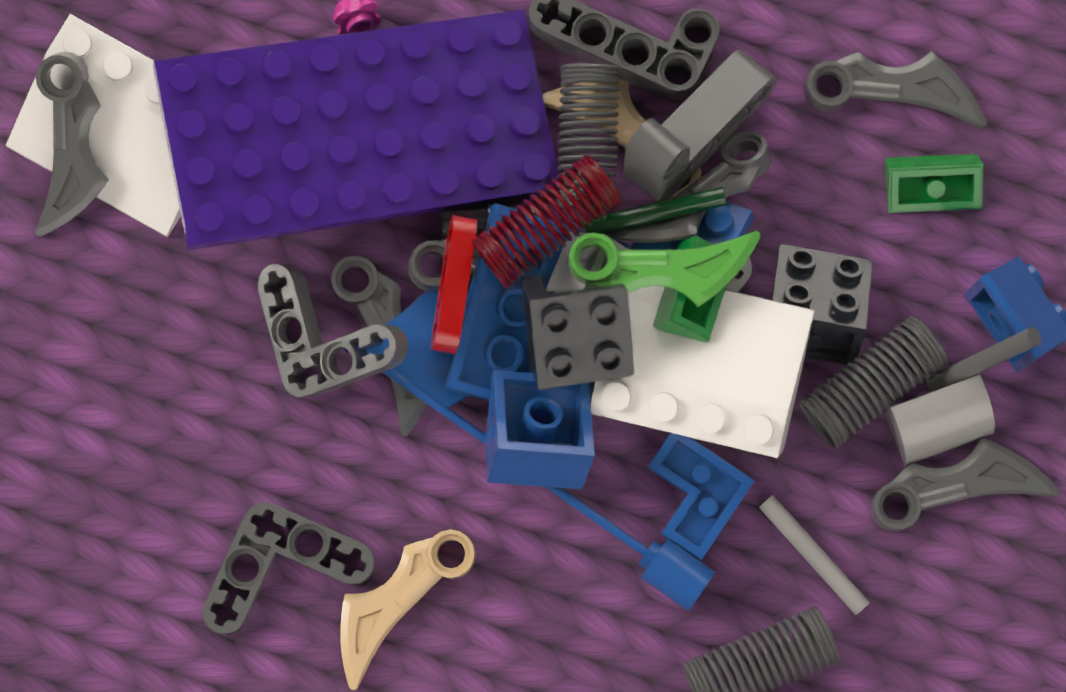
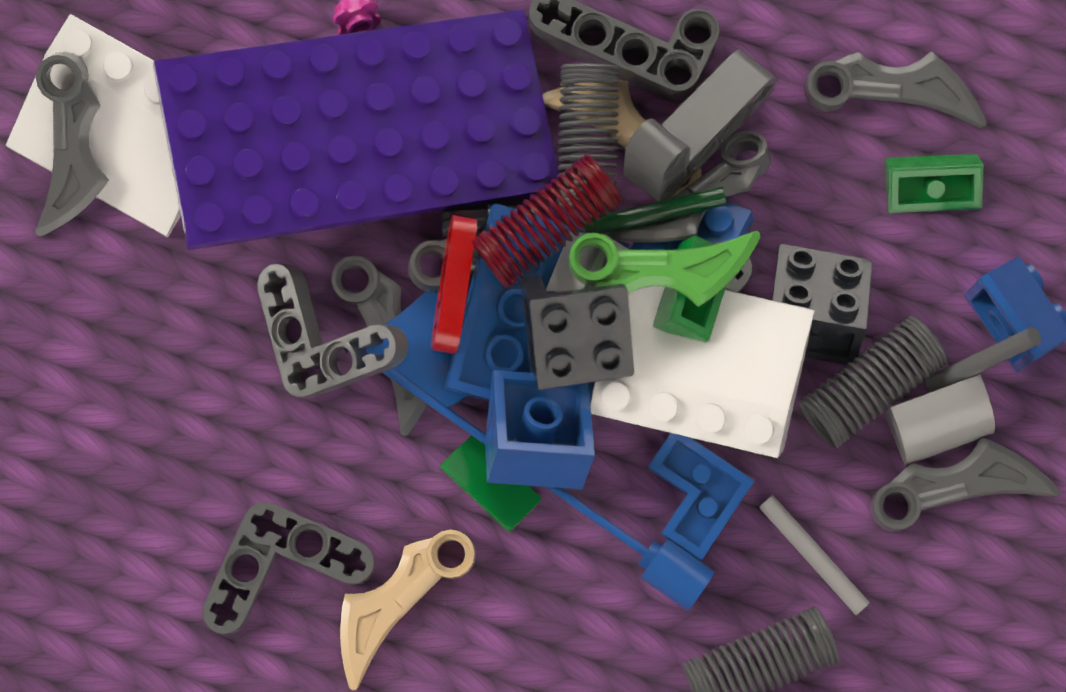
none -> green slope [439,435,542,534]

